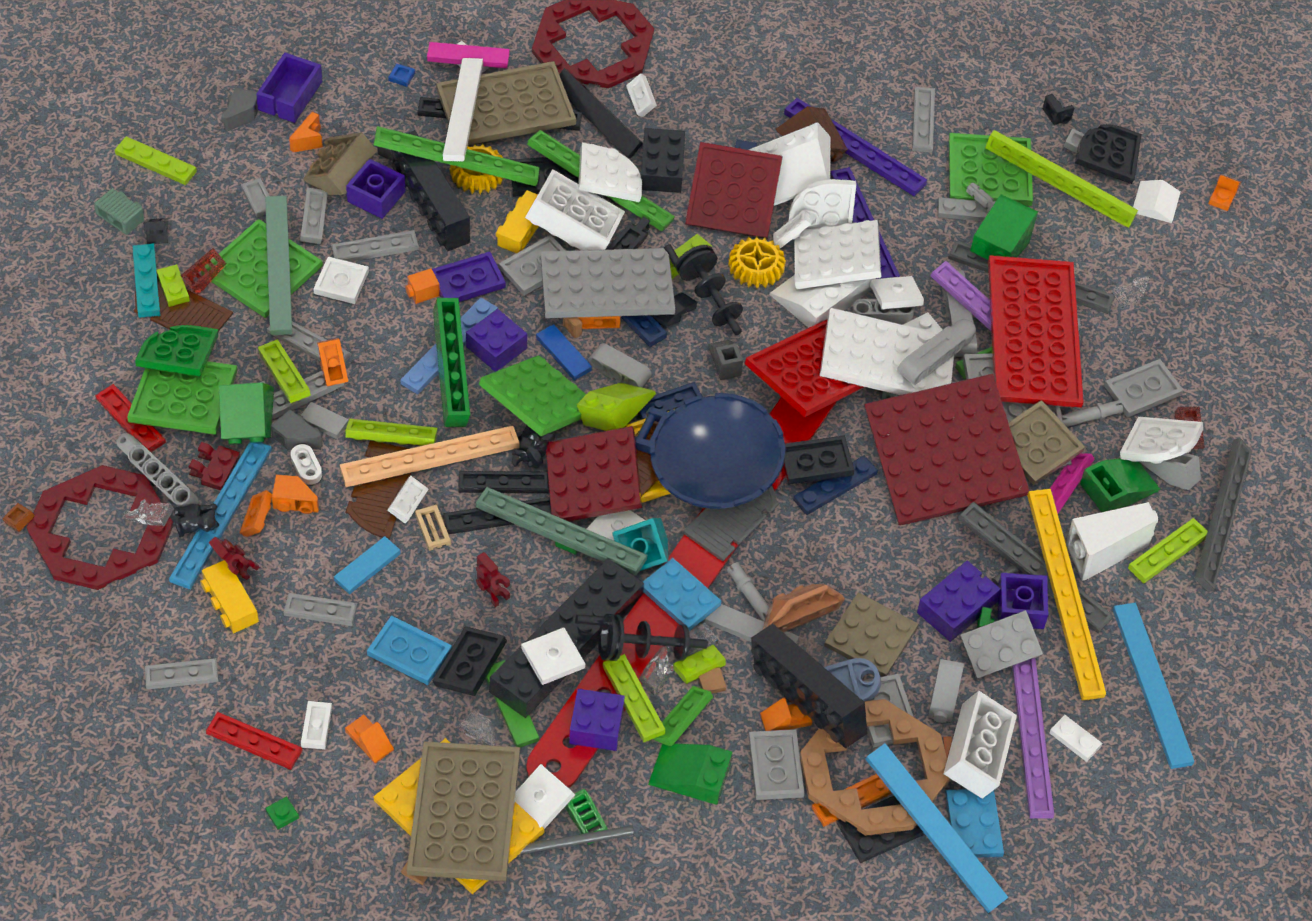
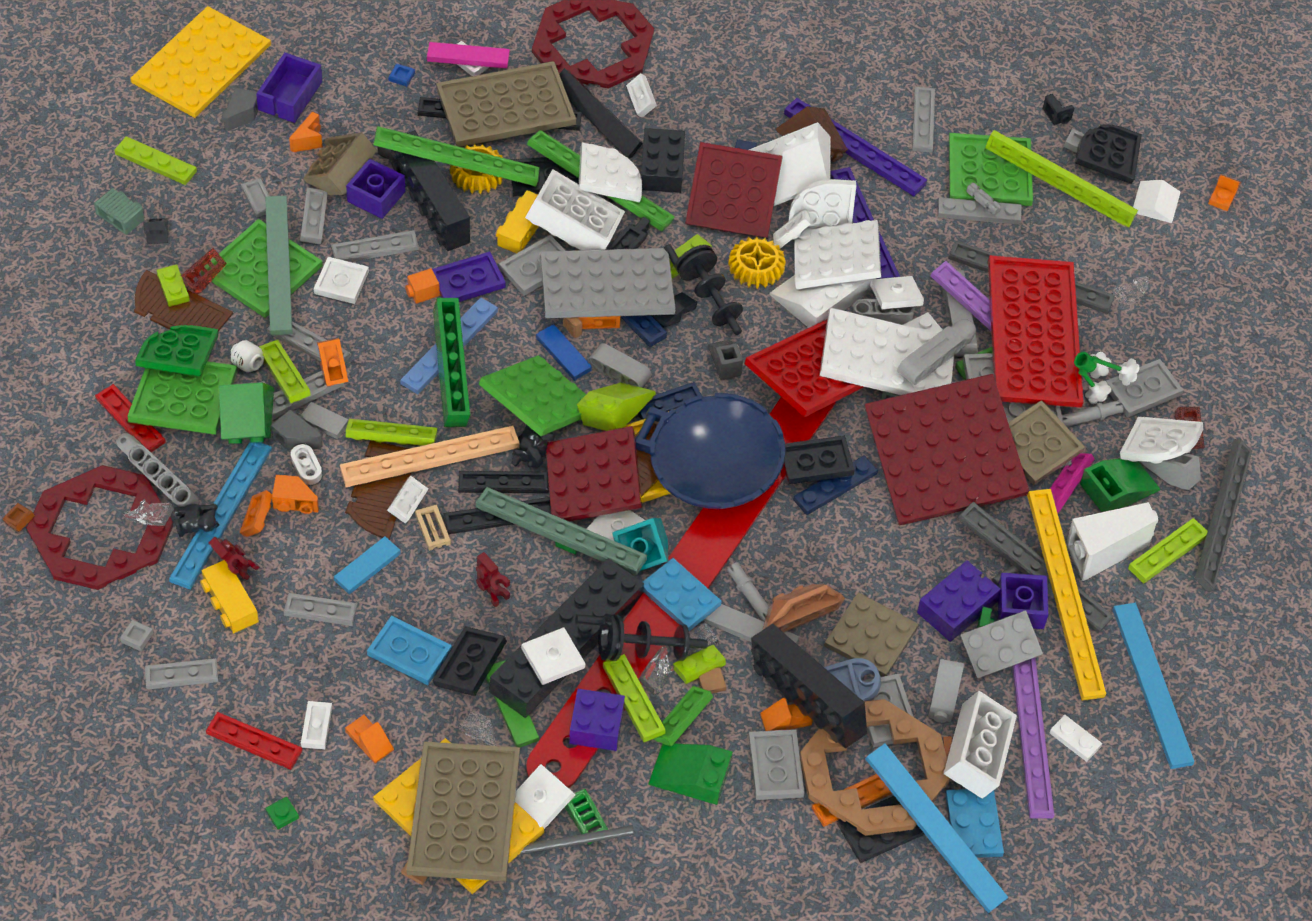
teal plate [133,244,161,318] -> none
dark red plate [189,442,240,491] -> none
white tile [443,58,483,161] -> none
dark purple brick [466,308,527,372] -> none
dark grey piece [683,486,779,561] -> none
green slope [970,194,1038,260] -> none
none -> light grey plate [120,620,154,651]
none -> yellow plate [130,6,271,118]
none -> white head [231,340,264,373]
none -> white plant [1074,352,1139,404]

